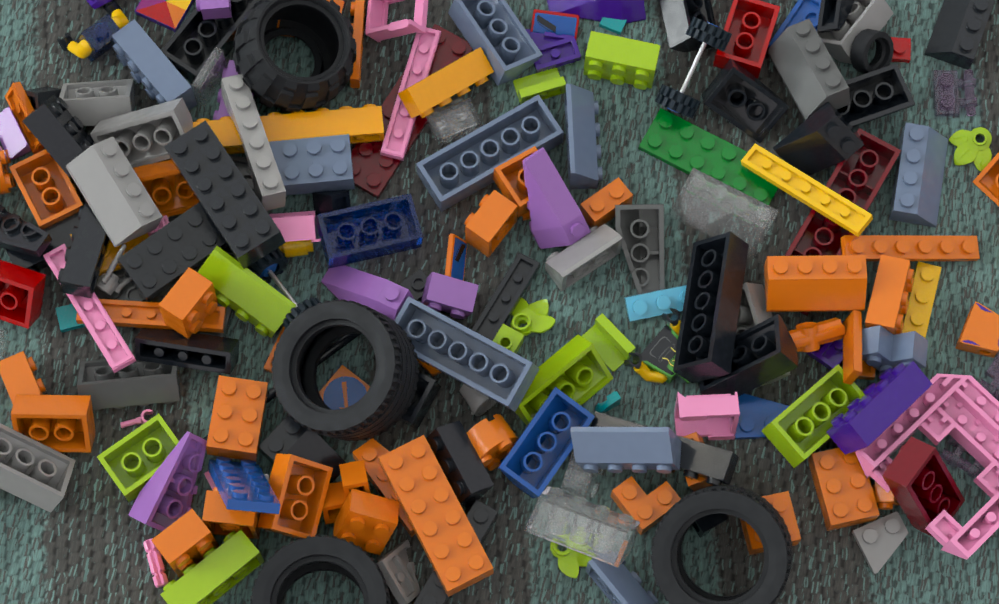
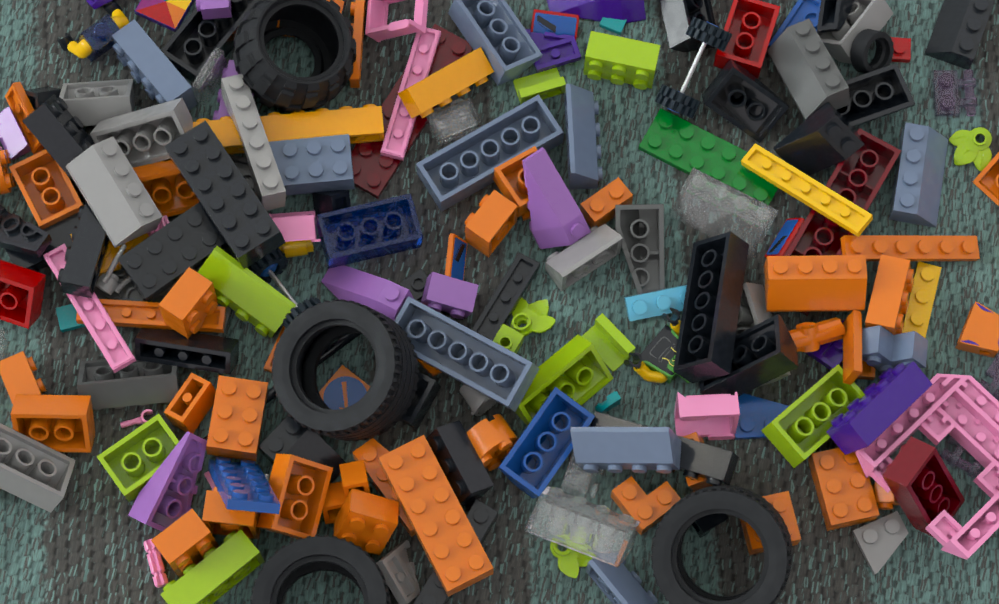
none -> orange brick [164,372,216,434]
none -> slope [764,217,805,258]

